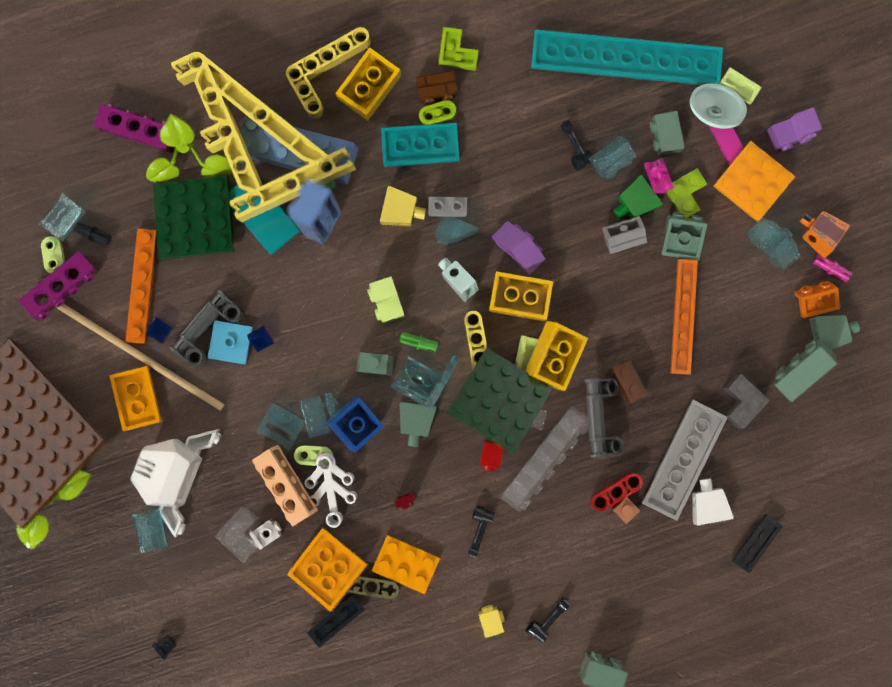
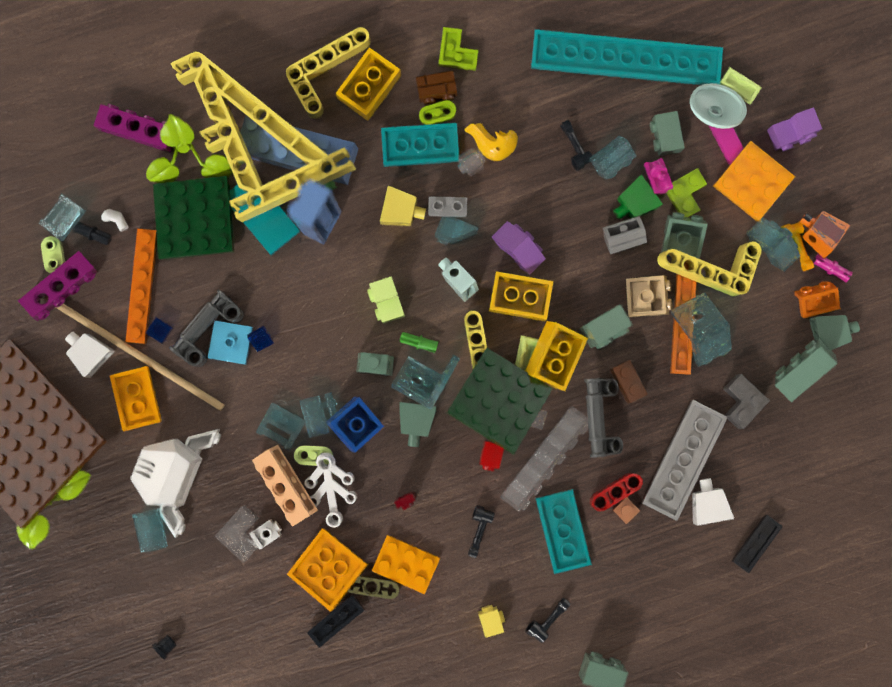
none -> white torso [65,332,115,378]
none -> white arm [101,209,129,231]
none -> clear head [457,148,486,177]
none -> yellow piece [464,123,518,161]
none -> teal tile [535,489,592,574]
none -> sand green brick [580,305,632,349]
none -> tan plate [626,275,673,317]
none -> light yellow beam [657,241,762,296]
none -> clear light blue bracket [671,292,732,367]
none -> light orange brick [780,222,814,271]

